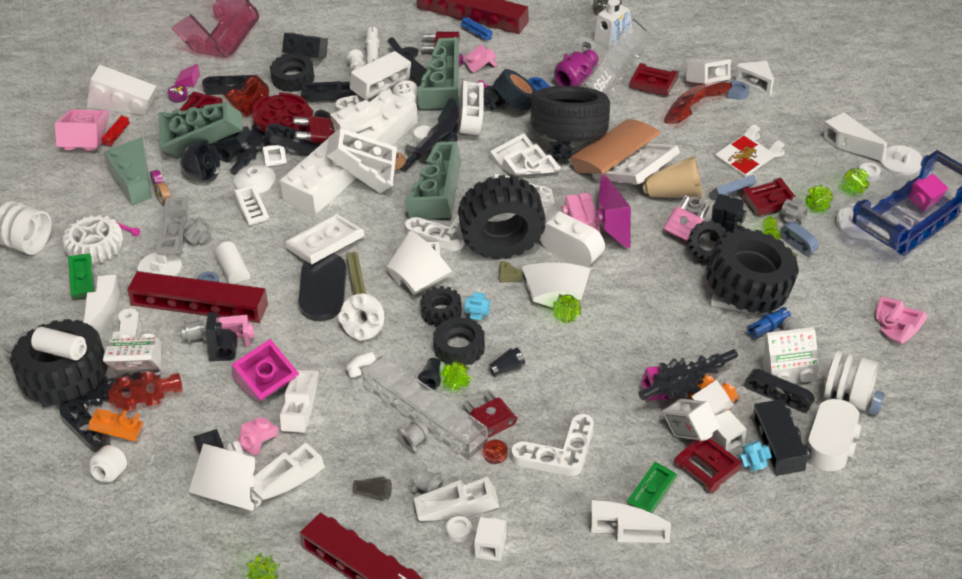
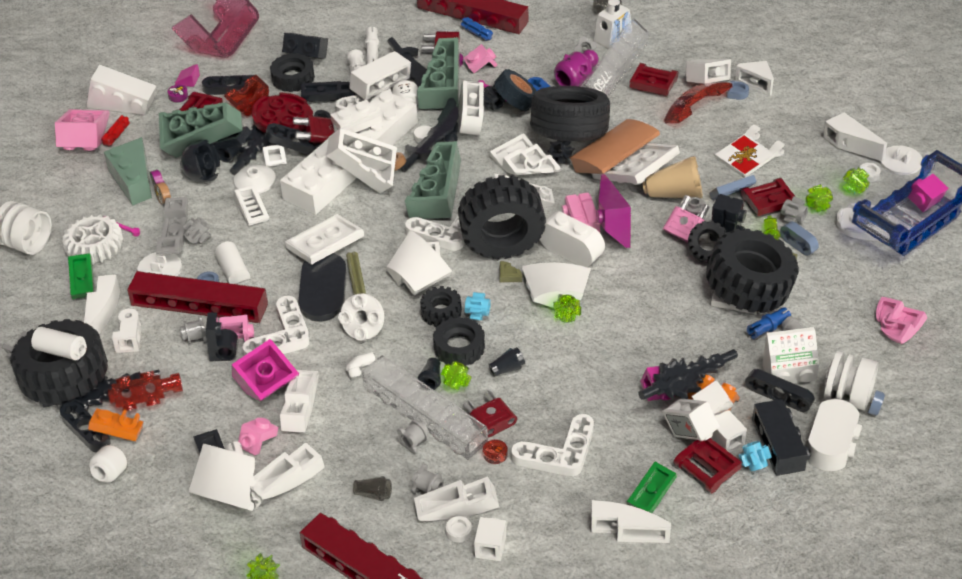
white slope [103,334,162,371] -> none
none -> white beam [243,296,310,356]

